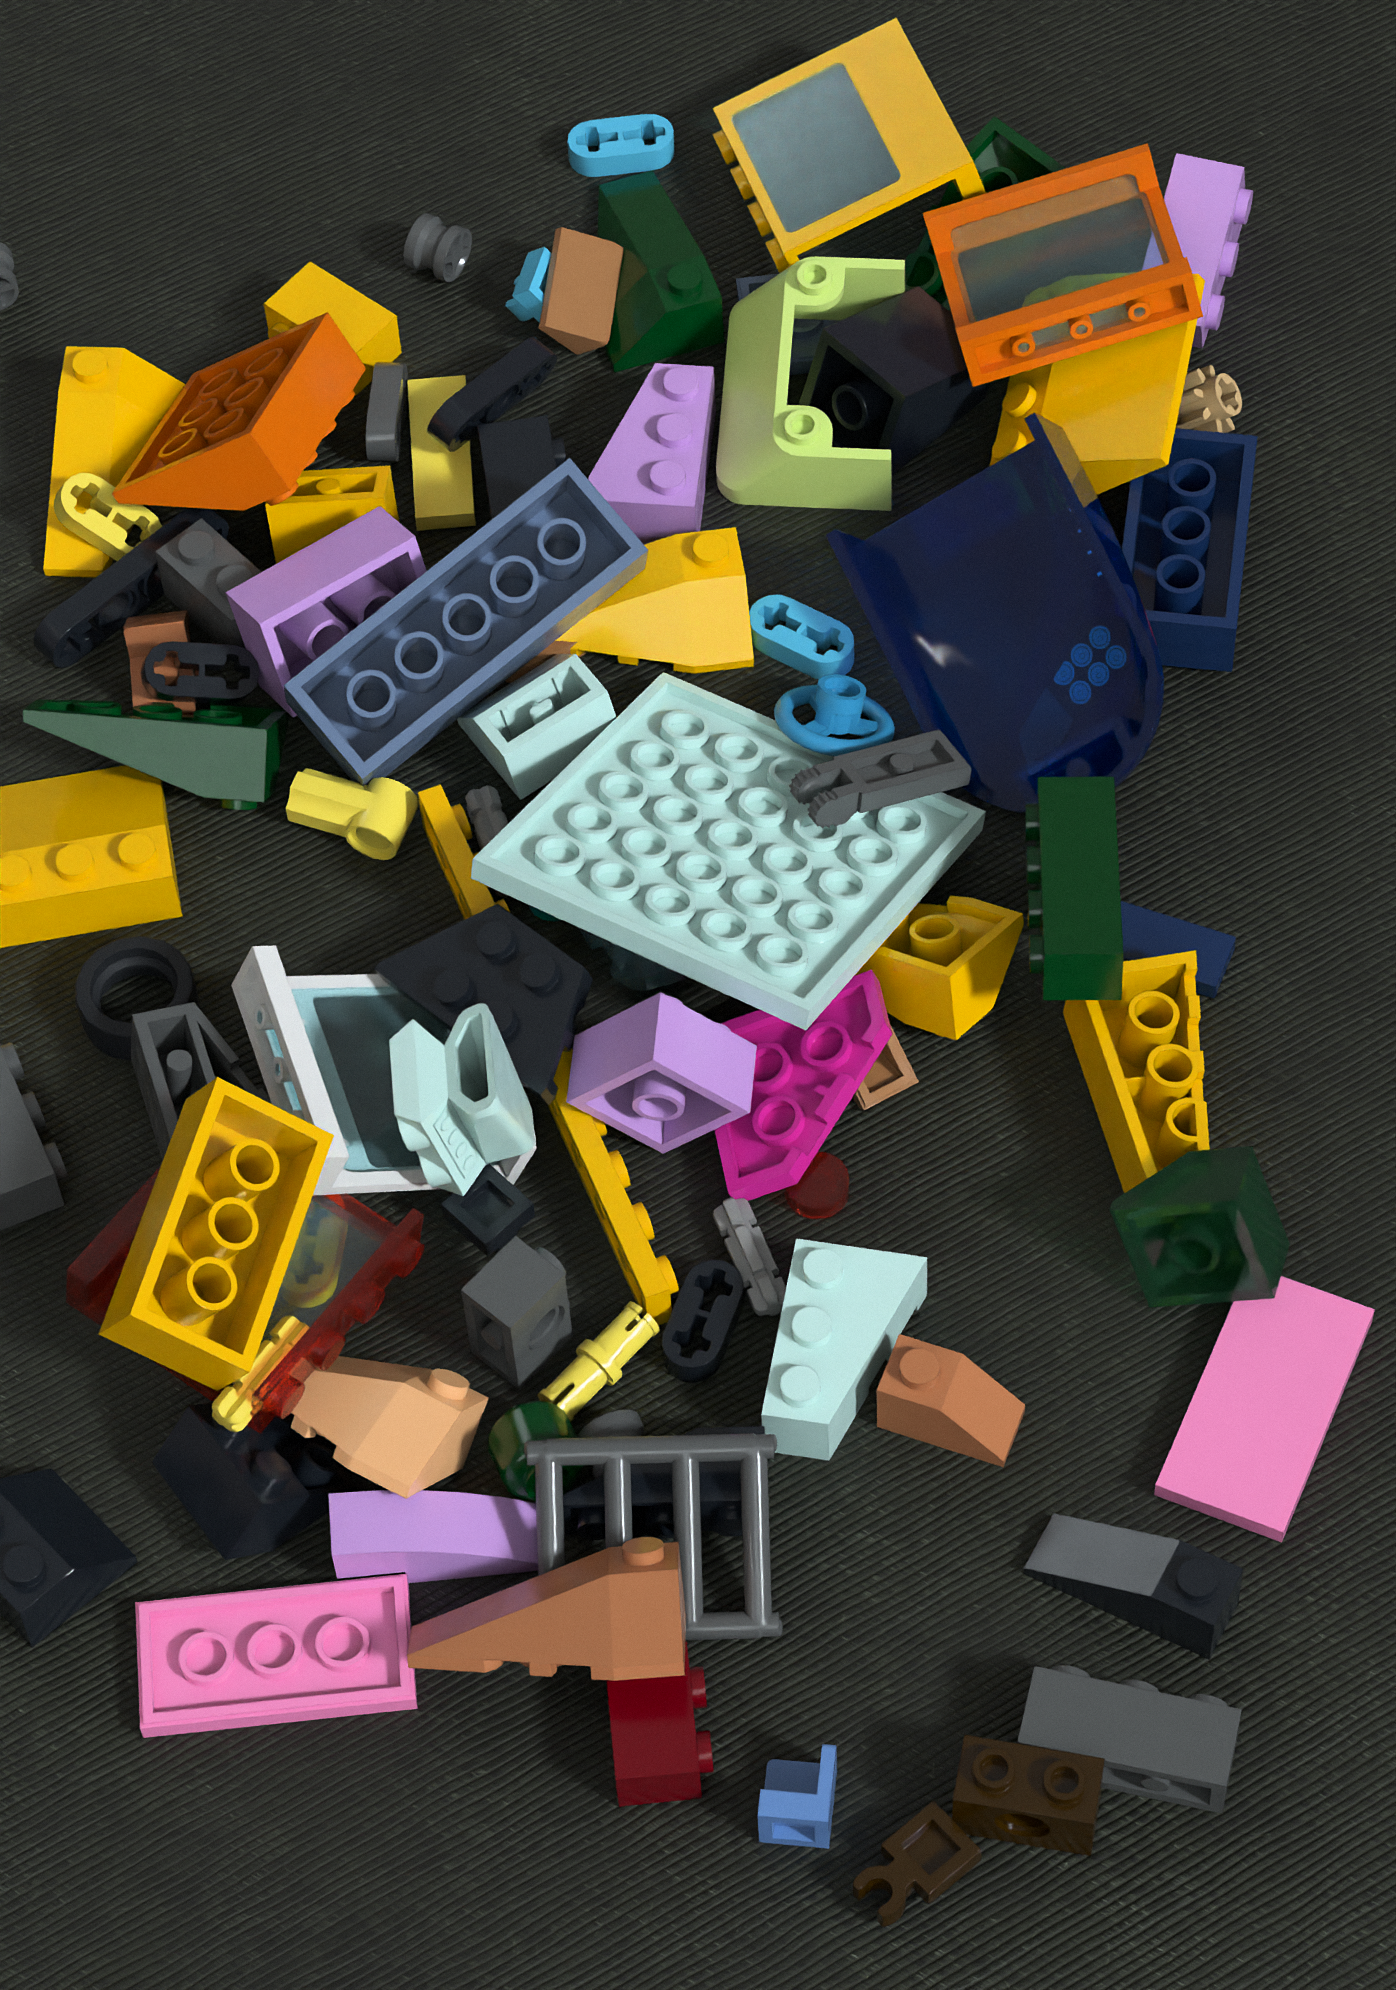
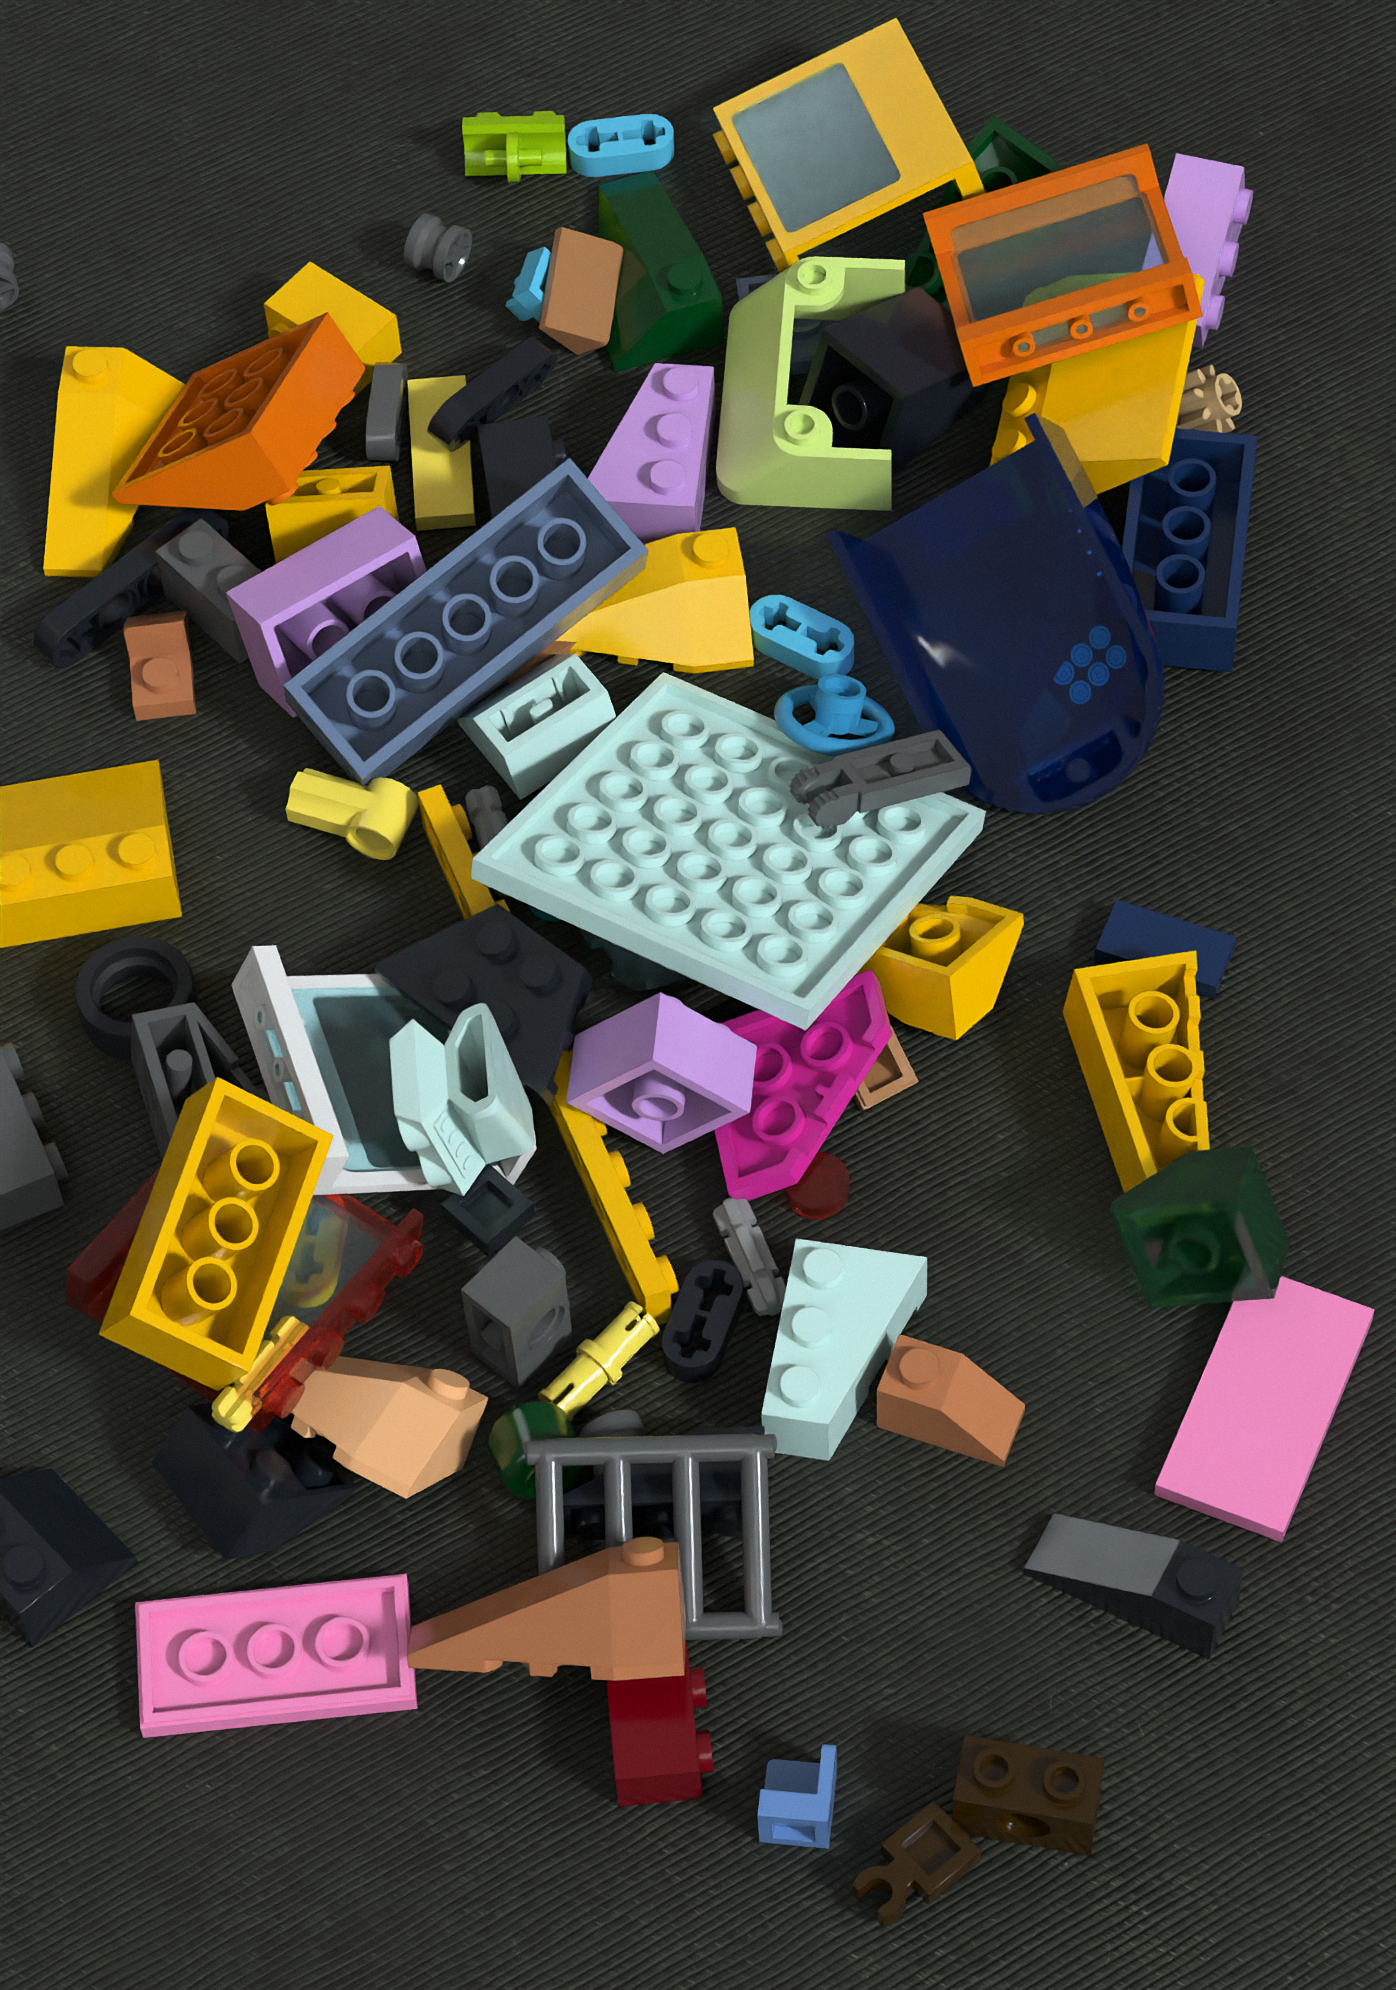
dark green wedge [23,699,289,810] -> none
light yellow beam [54,473,162,561] -> none
black beam [140,641,260,704] -> none
lavender slope [328,1490,538,1583] -> none
dark grey brick [1017,1665,1242,1813] -> none
dark green wedge [1025,777,1124,1000] -> none
none -> lime hips [462,111,567,183]

